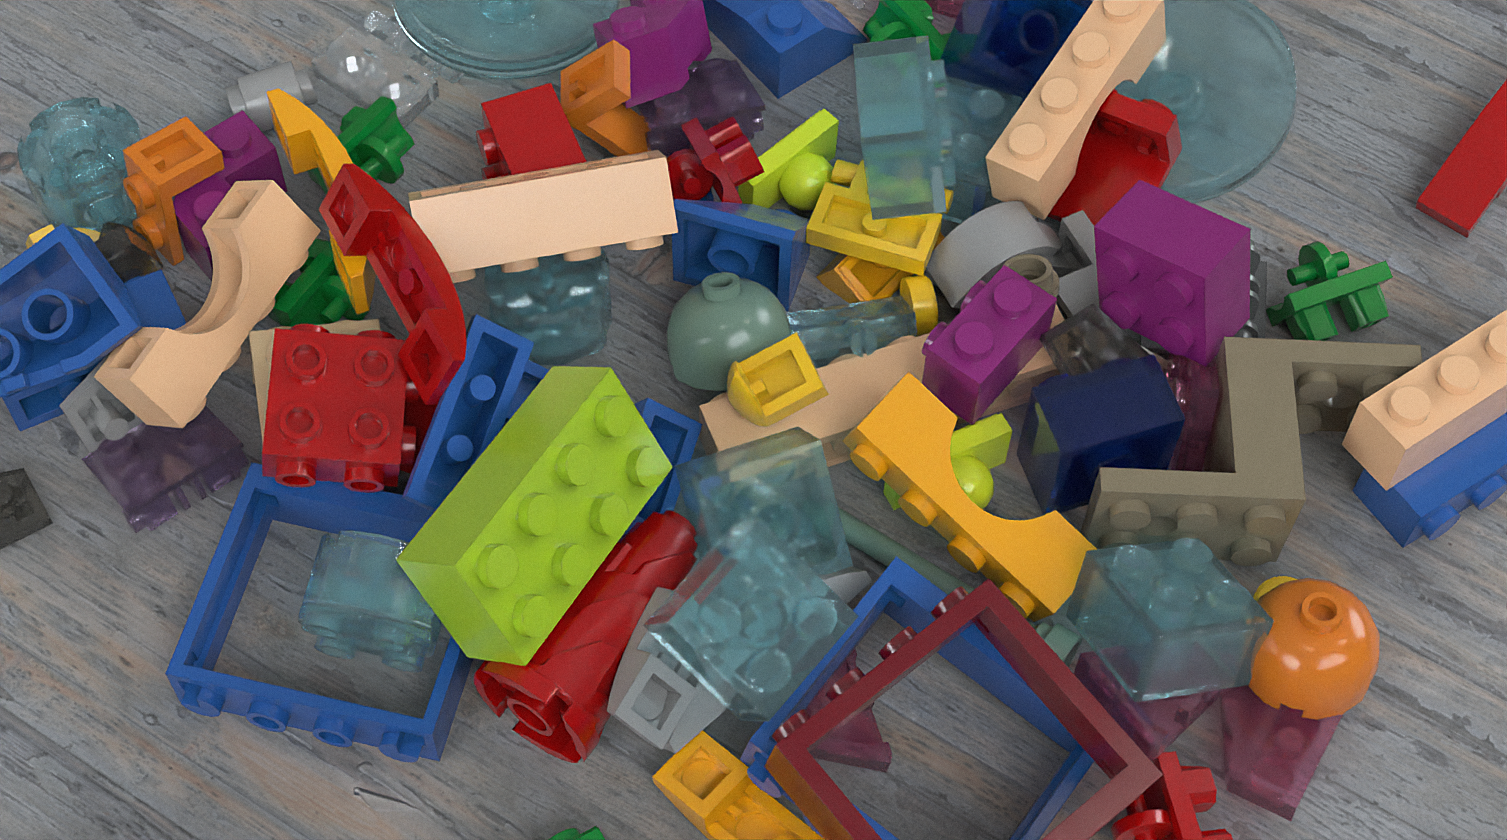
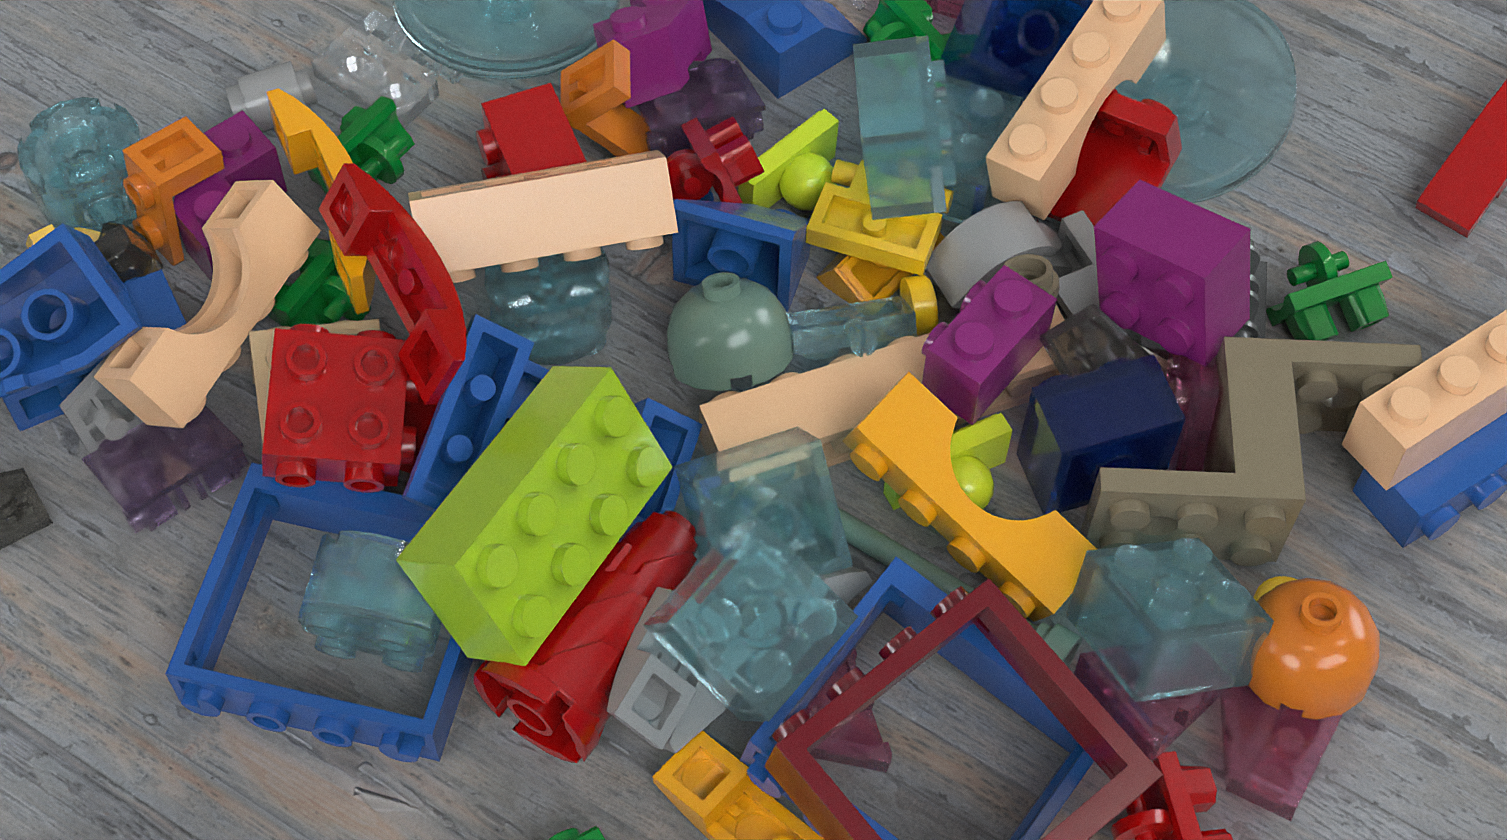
yellow plate [727,333,829,427] -> none

